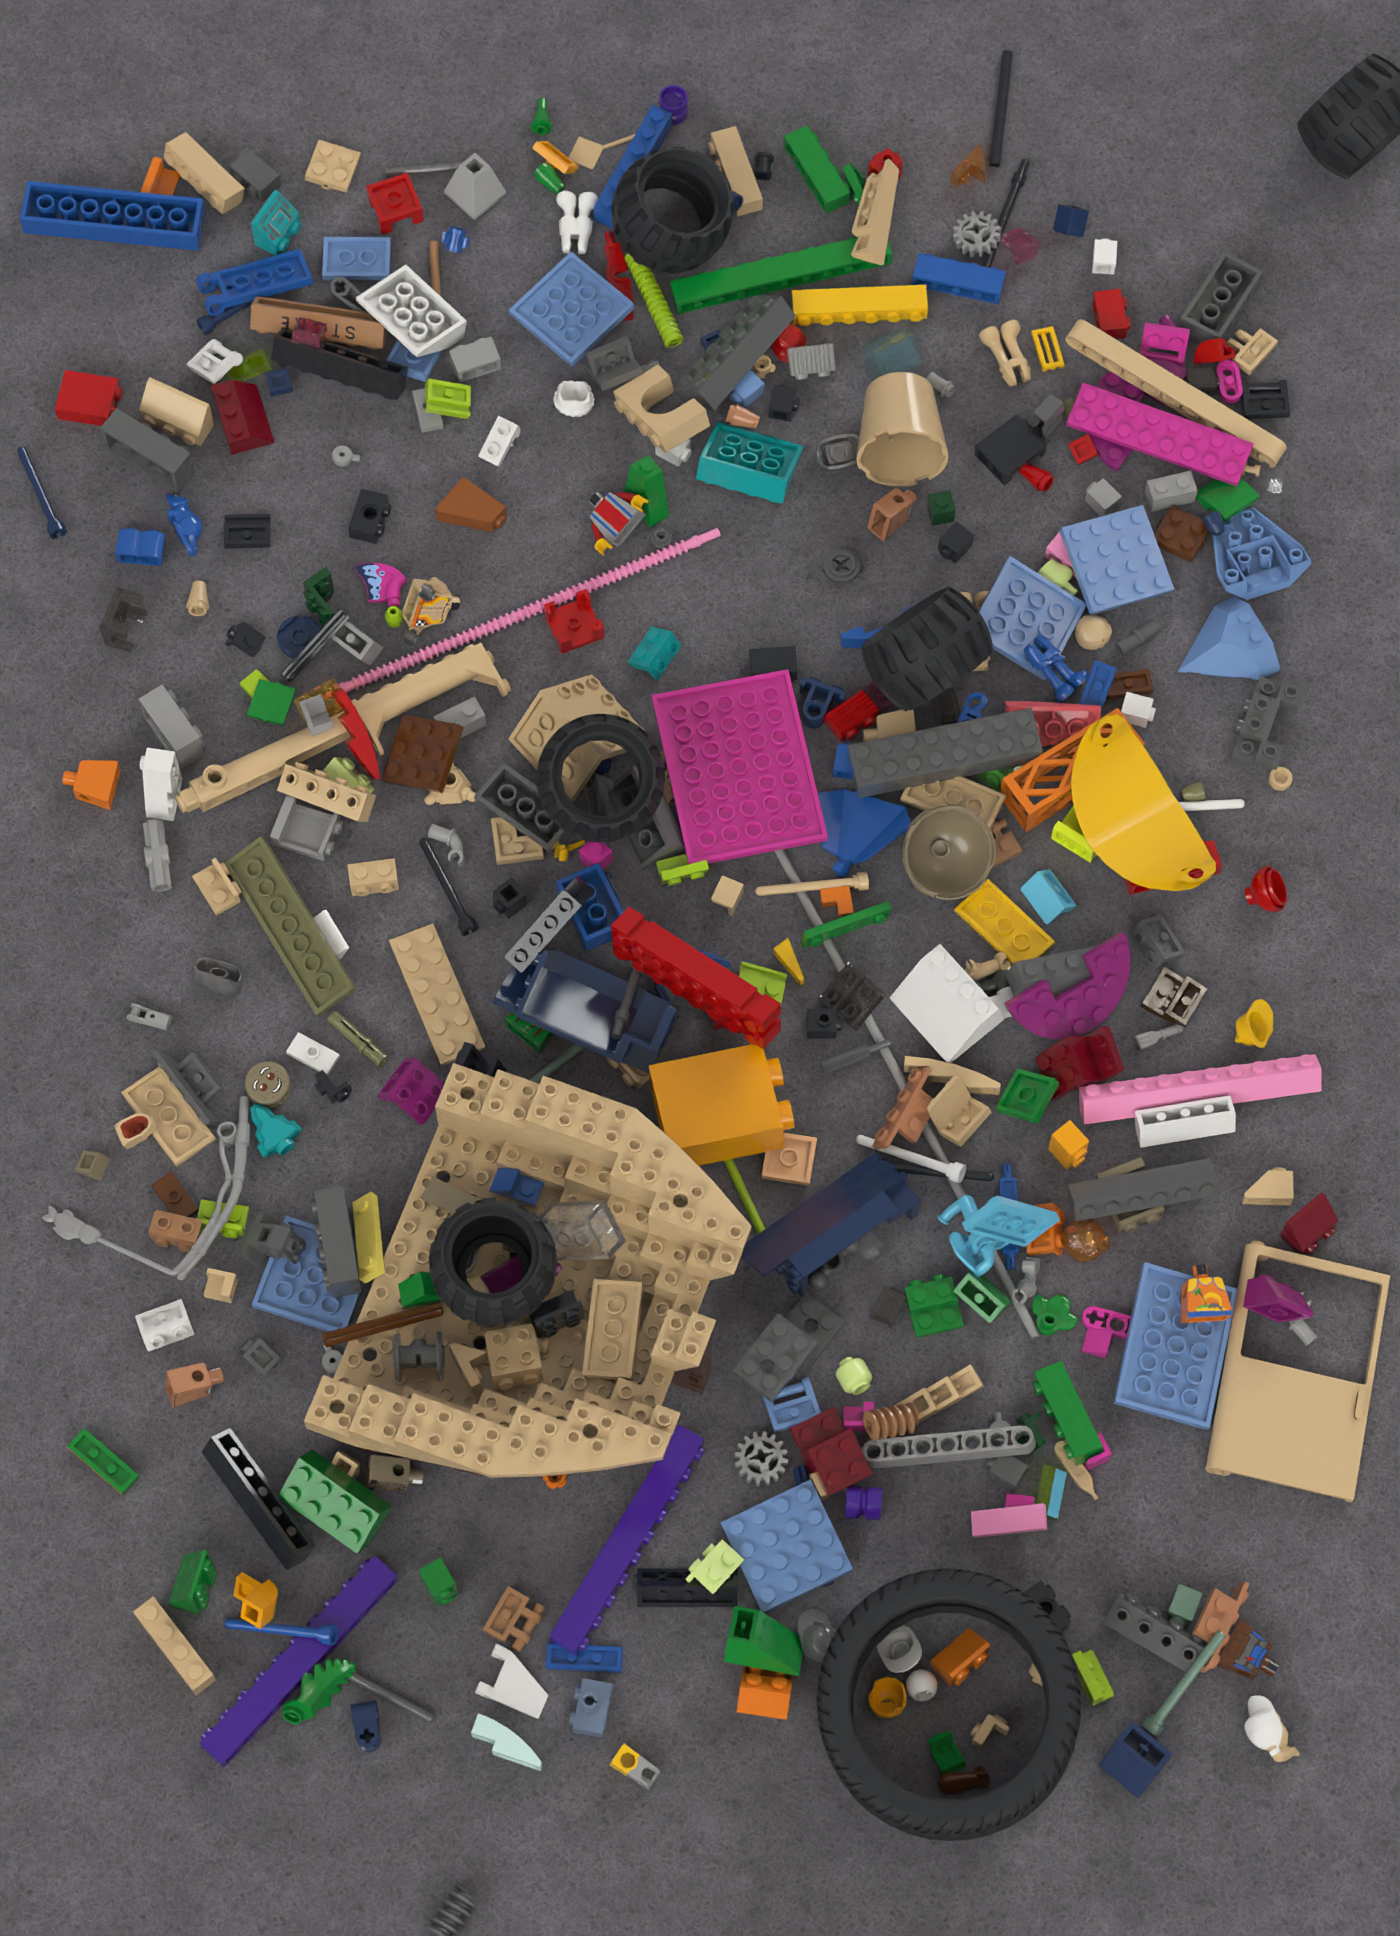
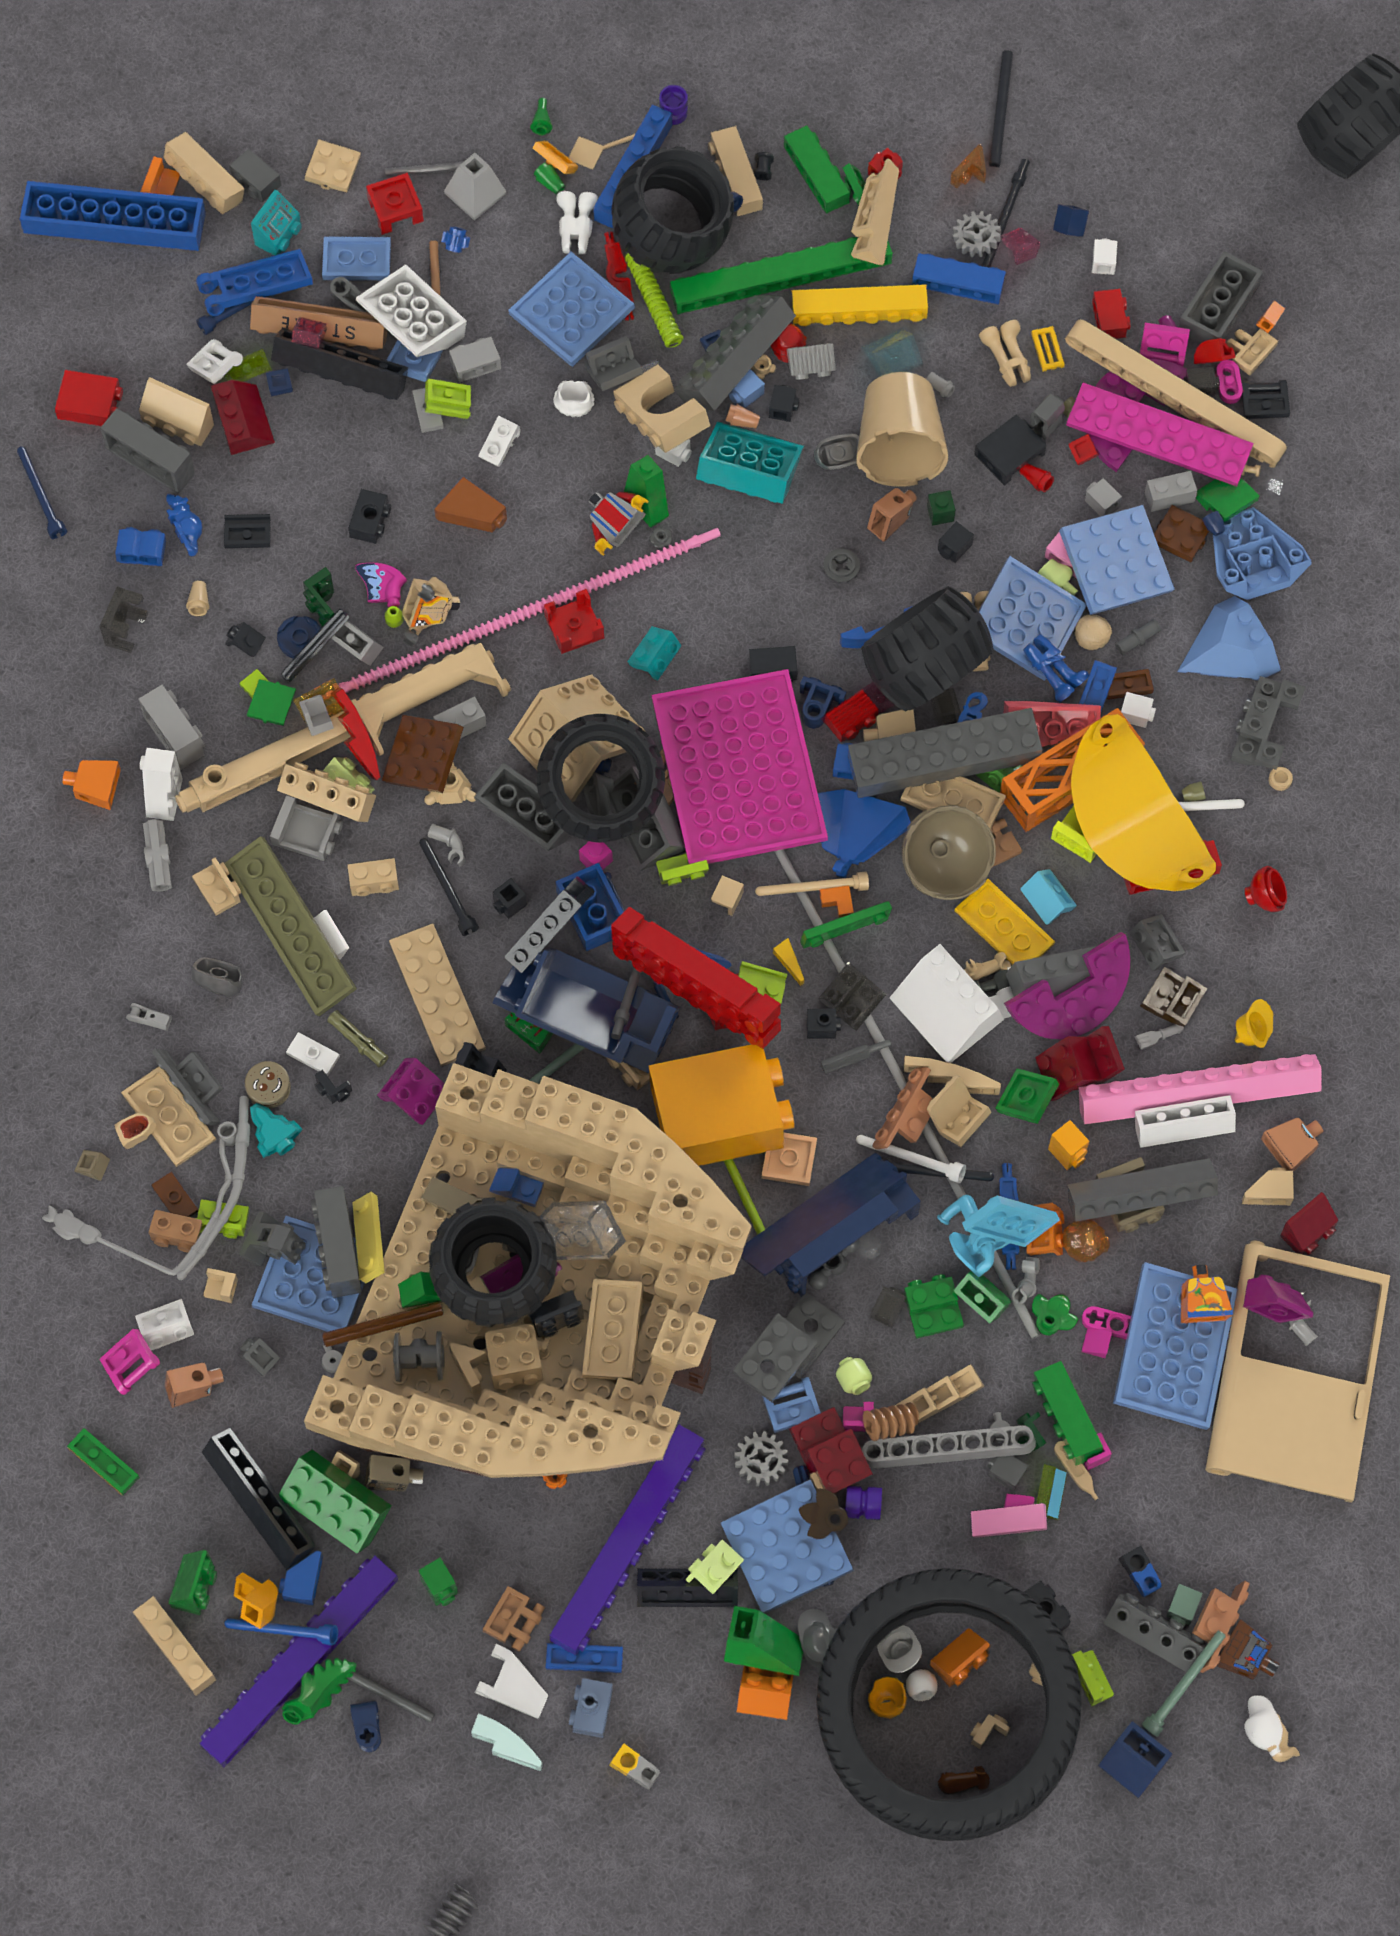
light grey piece [332,446,360,467] -> none
tan plate [491,817,544,865] -> none
yellow hand [554,840,585,861] -> none
green bracket [927,1730,966,1775] -> none
none -> dark pink plate [99,1329,160,1395]
none -> blue slope [279,1551,323,1606]
none -> dark brown plate [799,1488,848,1539]
none -> leg [1118,1545,1162,1597]
none -> orange piece [1256,301,1285,333]
none -> nougat torso [1261,1118,1323,1172]

